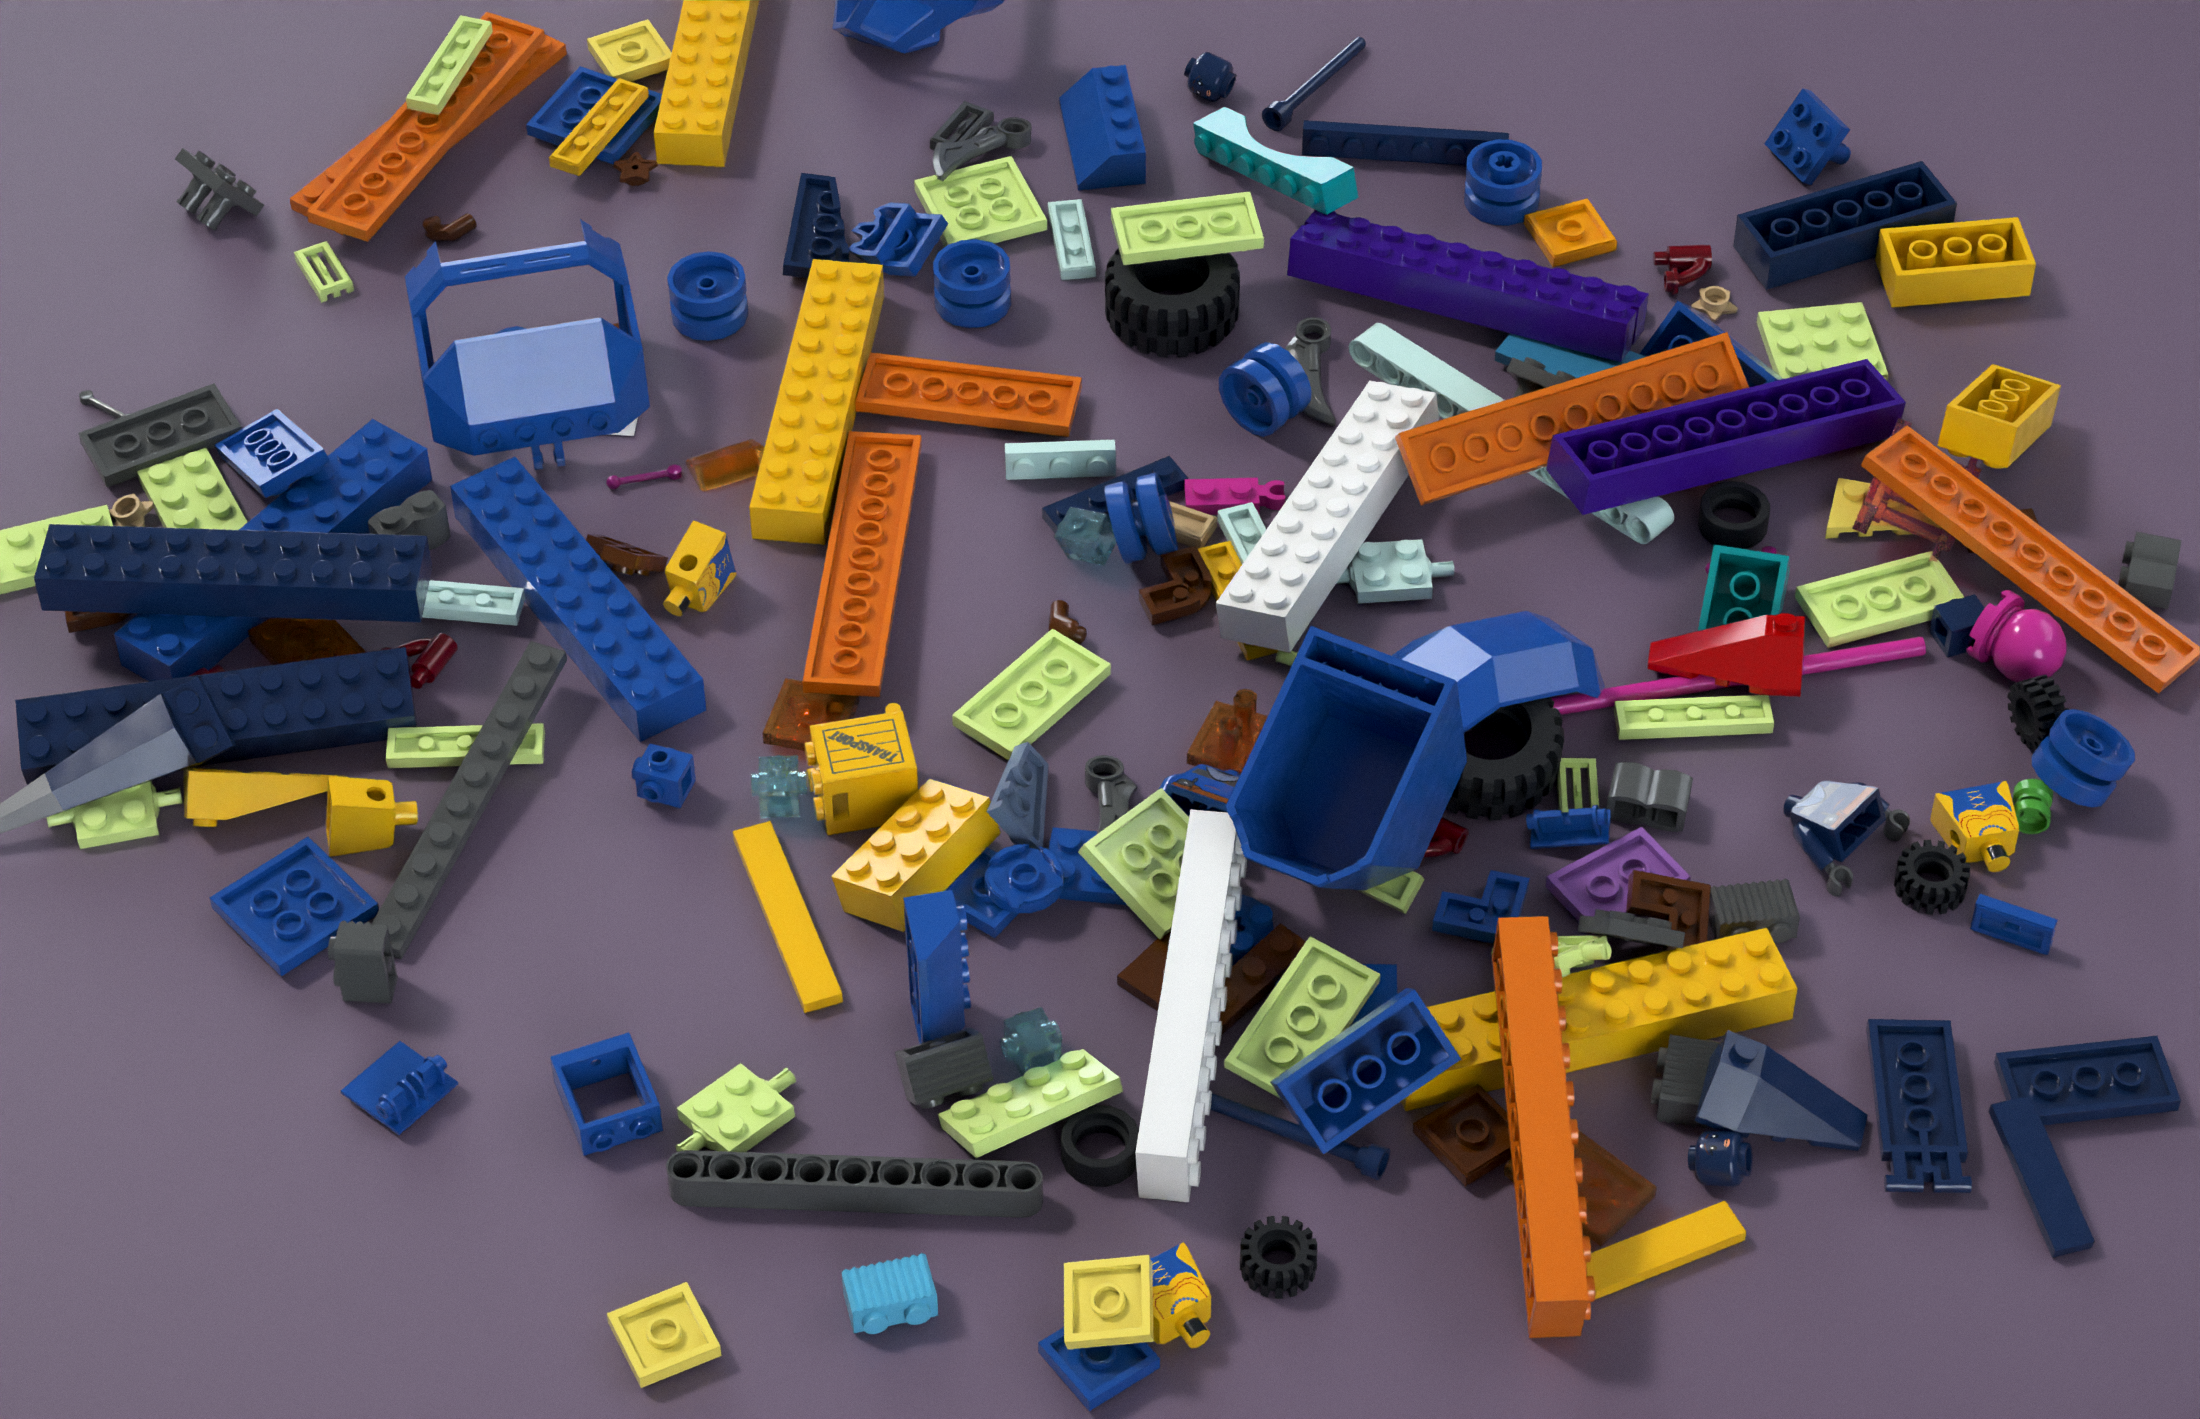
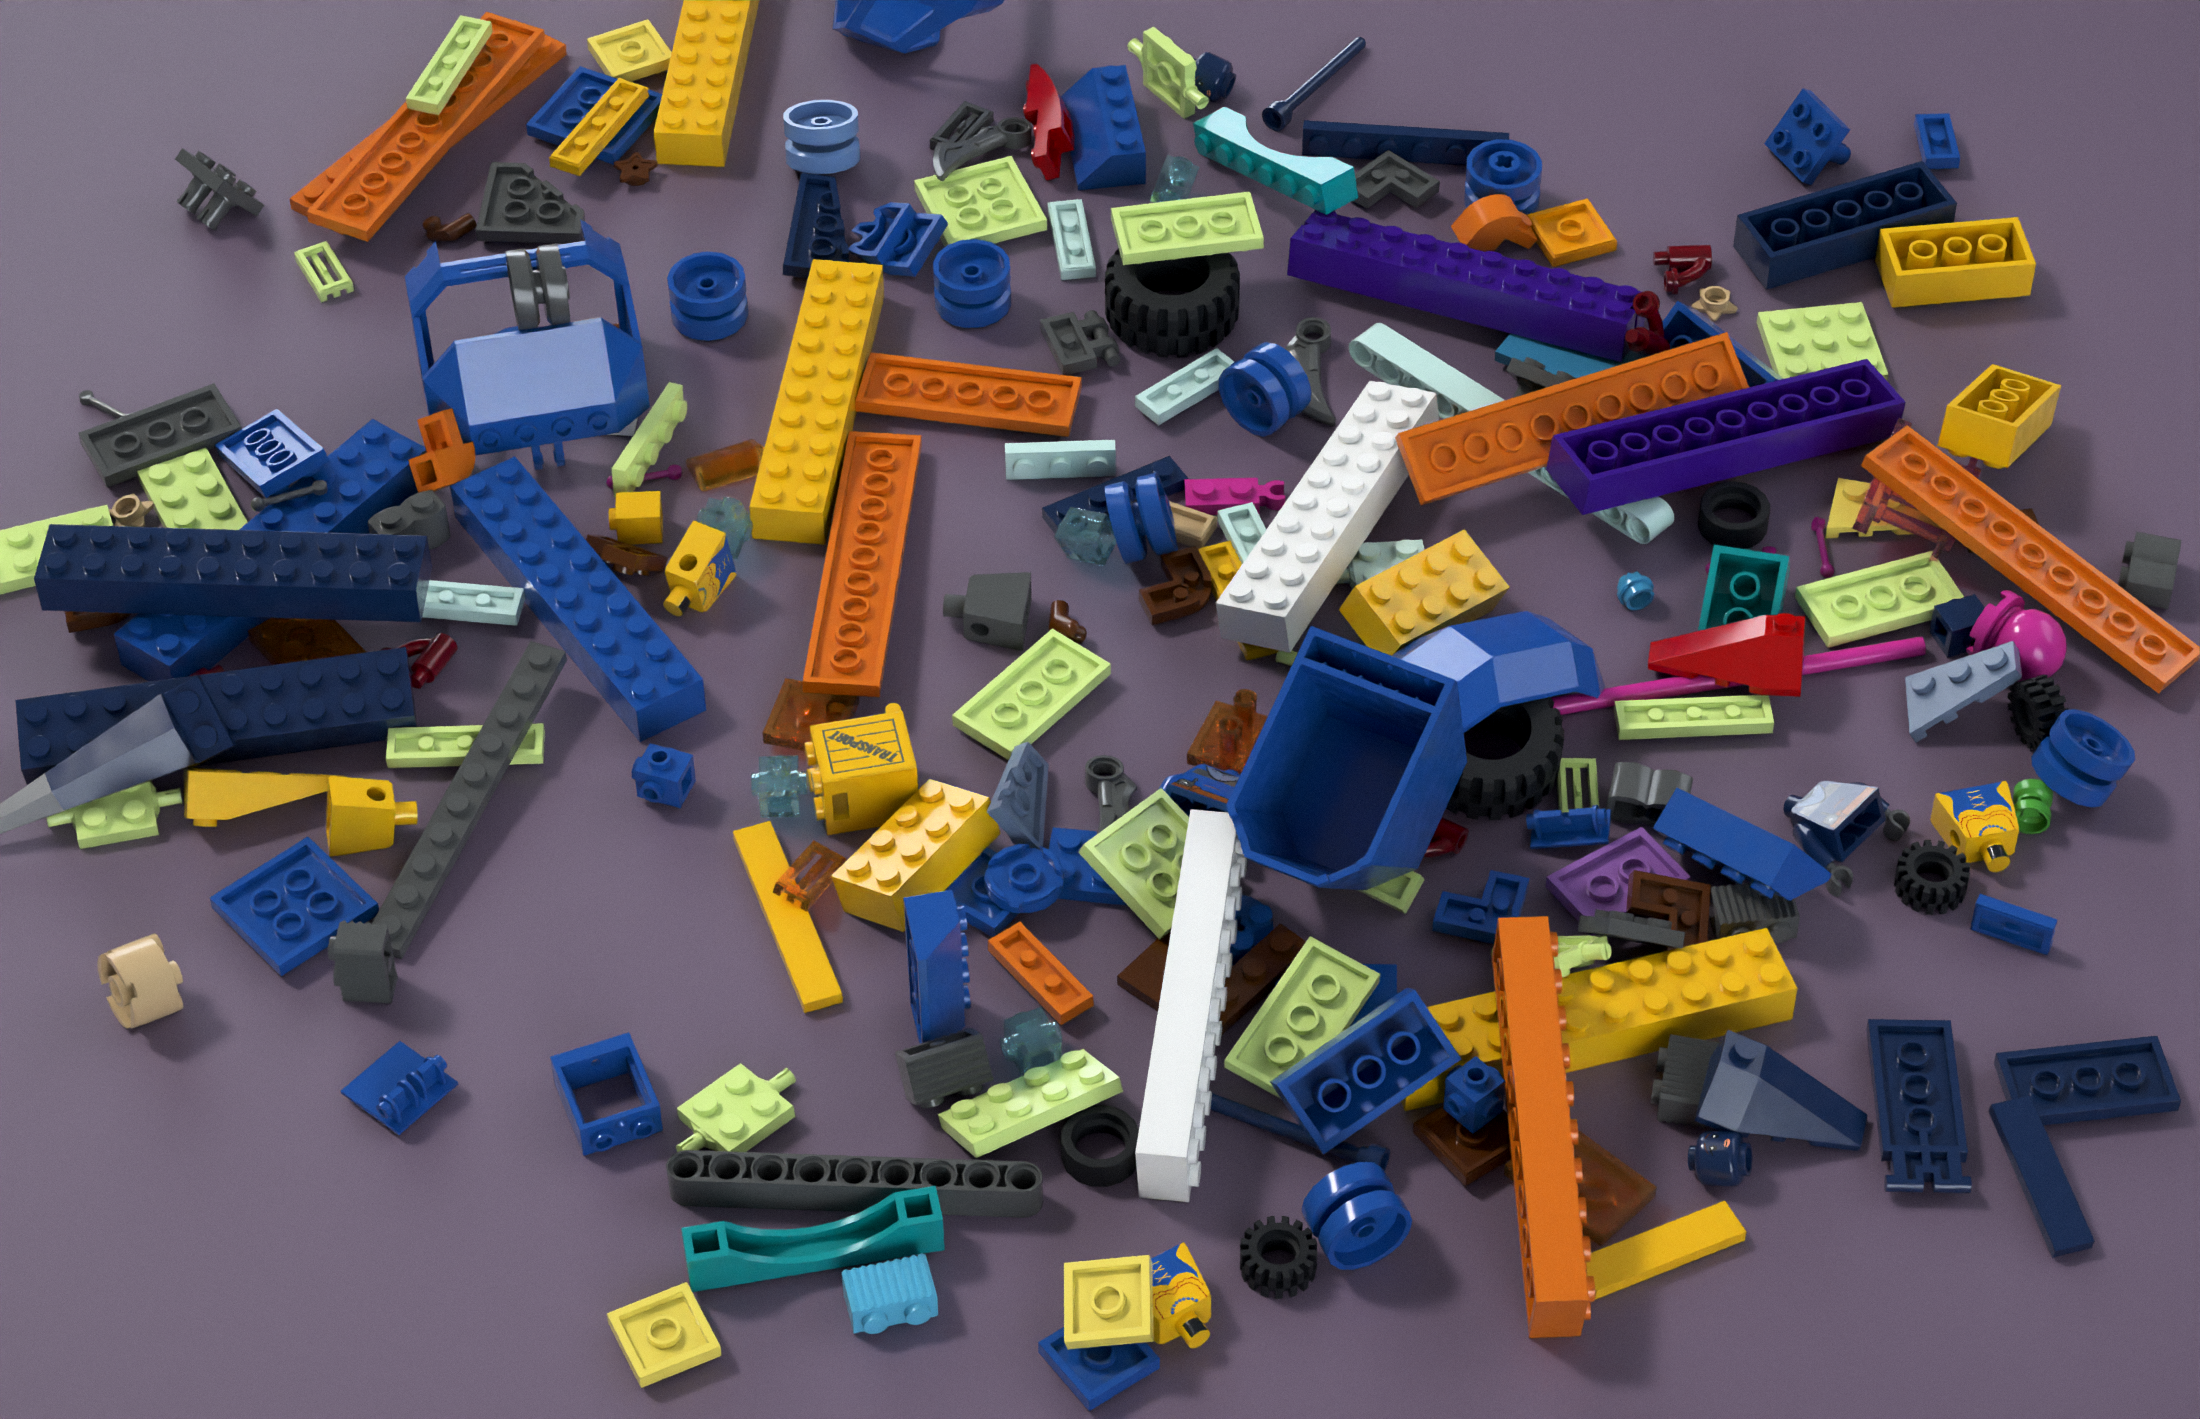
none -> tan brick [97,933,183,1029]
none -> dark grey hinge [251,480,328,512]
none -> orange brick [408,409,475,493]
none -> dark grey plate [476,162,585,244]
none -> dark grey wheel [505,243,570,330]
none -> yellow brick [609,491,663,545]
none -> yellowish green plate [612,382,687,497]
none -> teal arch [681,1186,945,1292]
none -> clear light blue brick [696,497,753,559]
none -> clear orange tile [773,840,847,911]
none -> medium blue wheel [783,100,860,174]
none -> dark grey torso [943,572,1032,650]
none -> orange plate [988,922,1094,1025]
none -> red slope [1023,63,1075,180]
none -> dark grey plate [1040,310,1121,375]
none -> yellowish green plate [1127,27,1209,119]
none -> light aqua plate [1135,348,1234,426]
none -> clear light blue brick [1150,154,1199,203]
none -> blue wheel [1301,1162,1412,1270]
none -> yellow brick [1339,529,1510,656]
none -> dark grey plate [1354,150,1440,209]
none -> blue brick [1443,1056,1505,1134]
none -> orange brick [1451,194,1538,252]
none -> dark azure plate [1617,571,1654,610]
none -> dark red plant [1625,291,1670,357]
none -> blue slope [1653,788,1832,901]
none -> magenta hinge [1811,517,1835,578]
none -> sand blue wing [1905,641,2022,743]
none -> blue plate [1914,113,1960,170]

